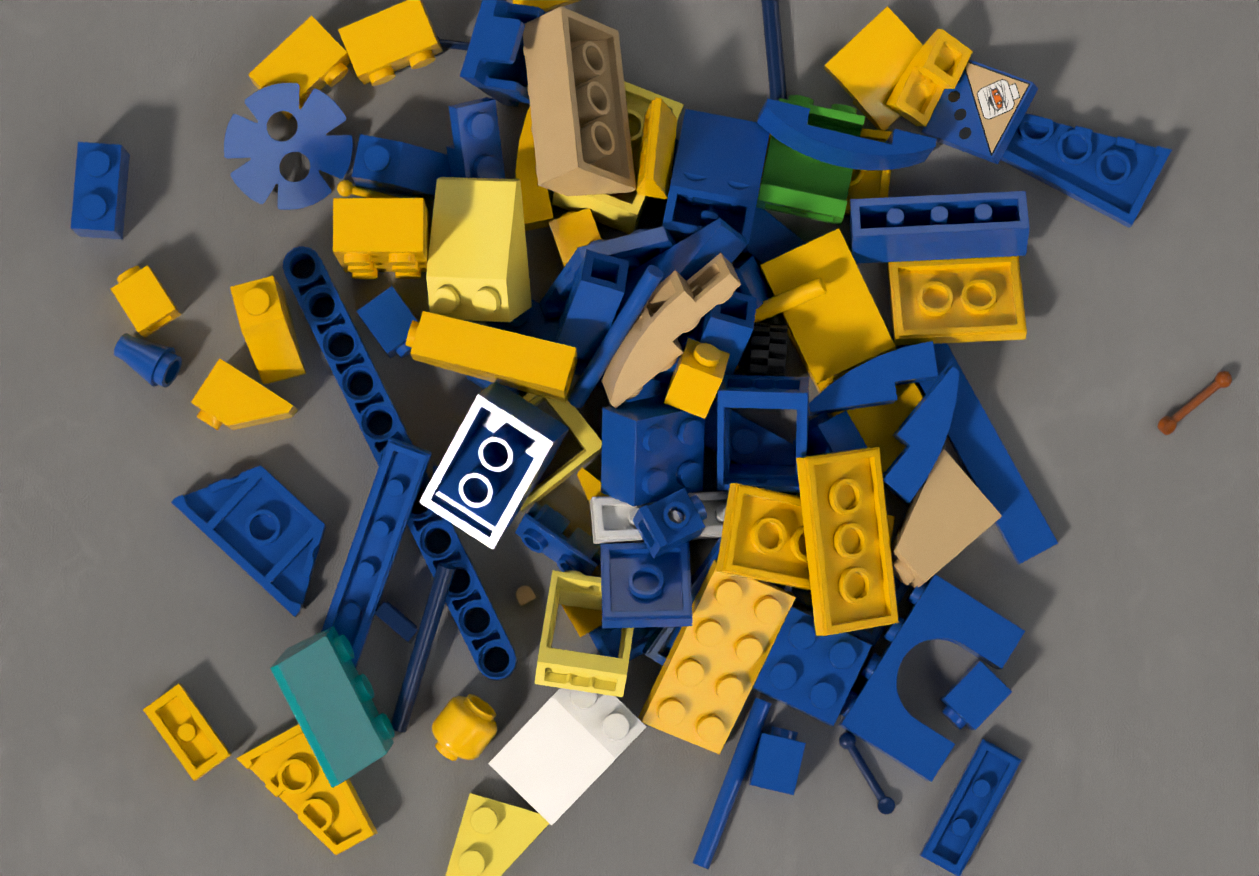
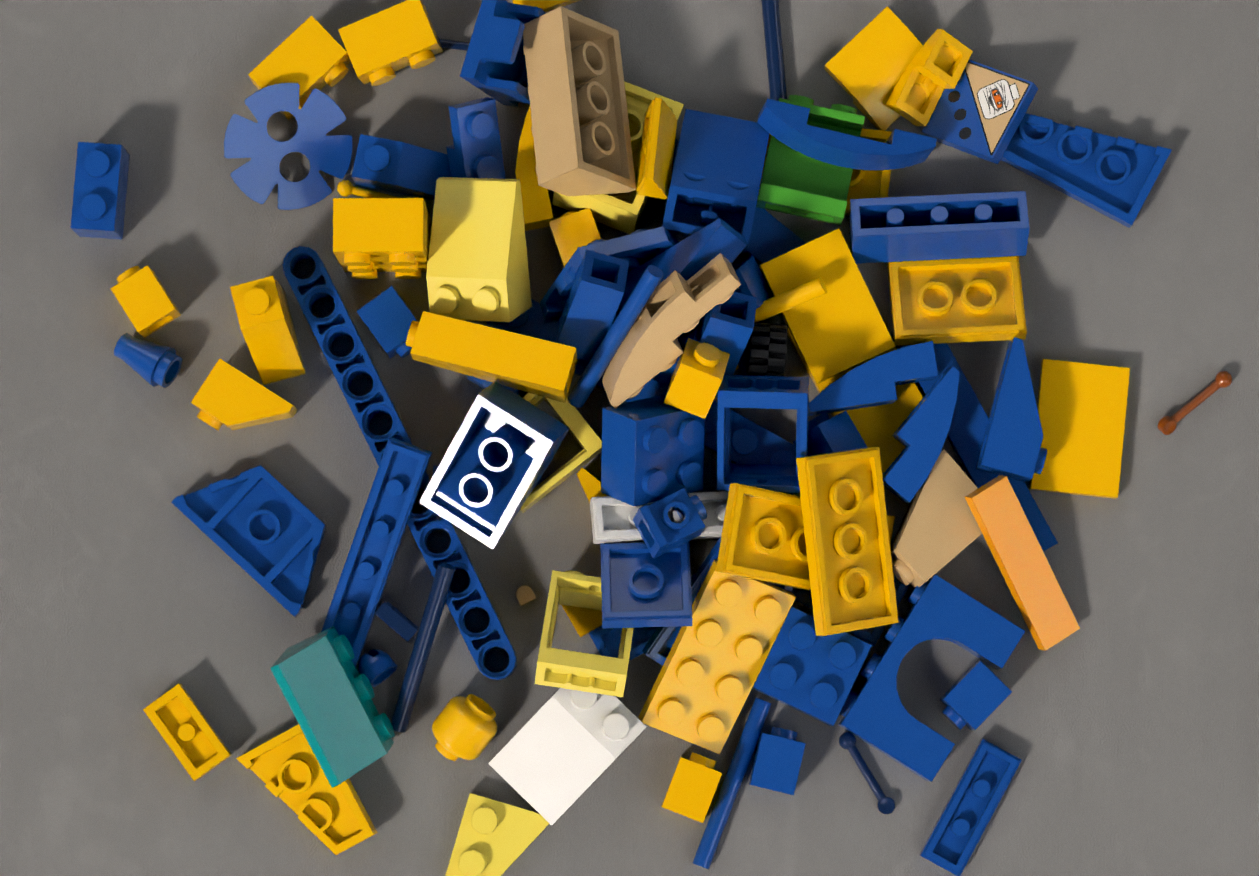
blue hinge [515,502,601,576] -> none
none -> blue hinge [358,649,398,687]
none -> yellow brick [661,752,722,823]
none -> light orange tile [965,475,1080,651]
none -> blue slope [976,337,1047,482]
none -> yellow tile [1029,359,1130,499]

